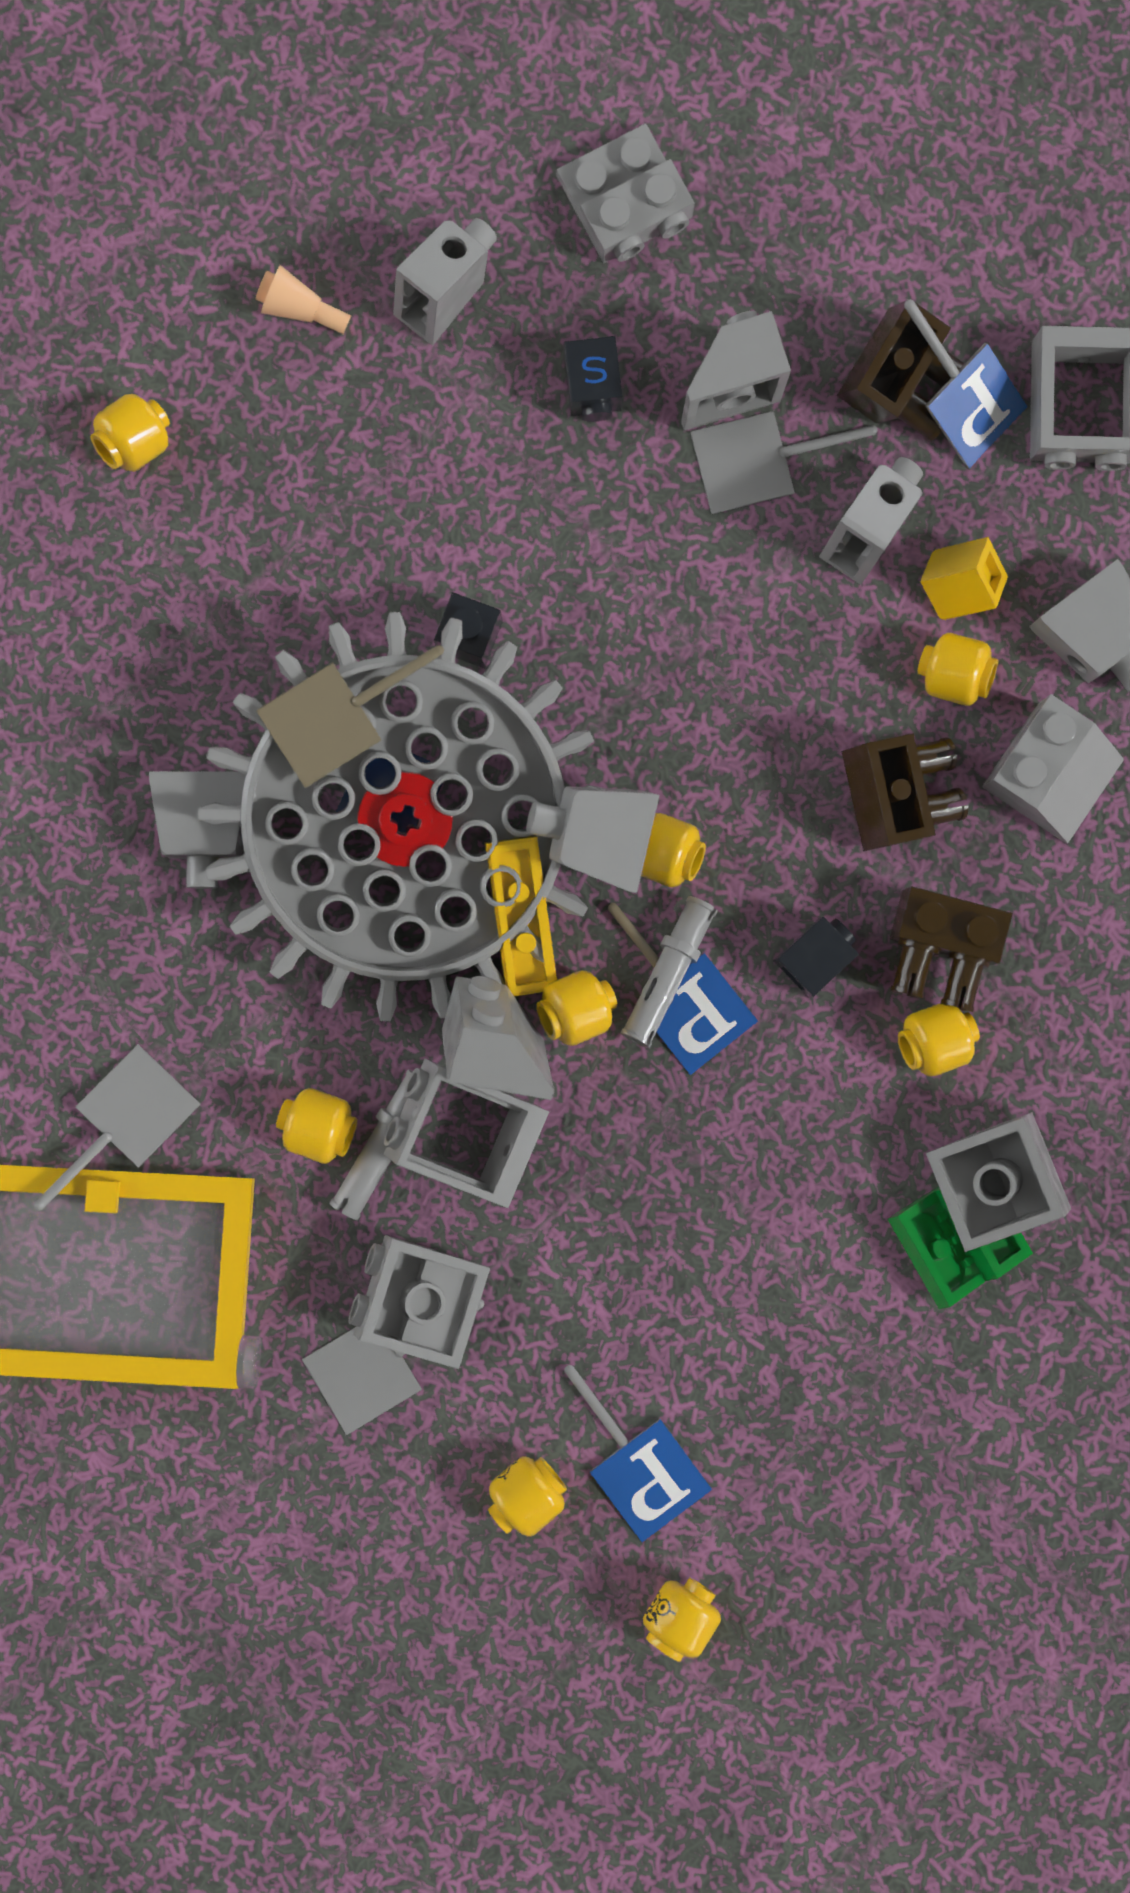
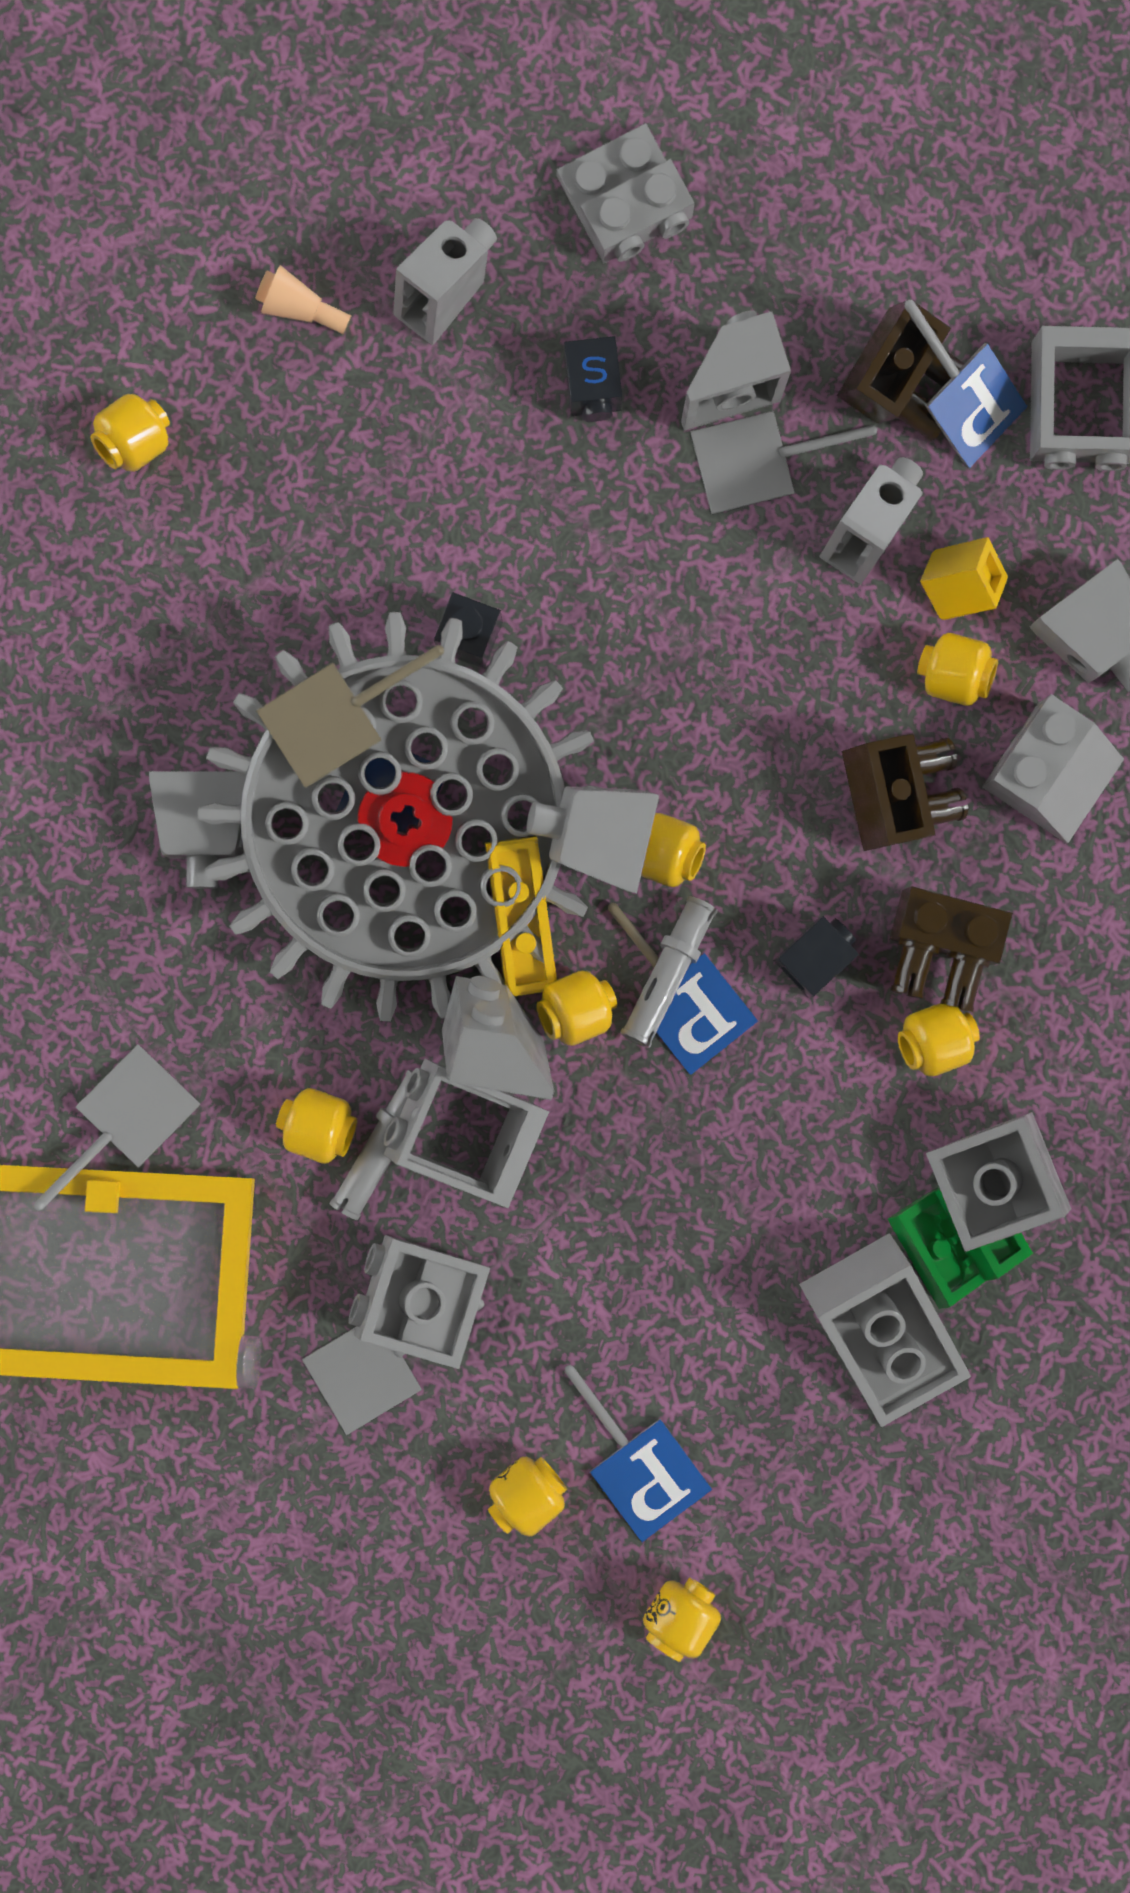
none -> light grey slope [799,1233,971,1427]

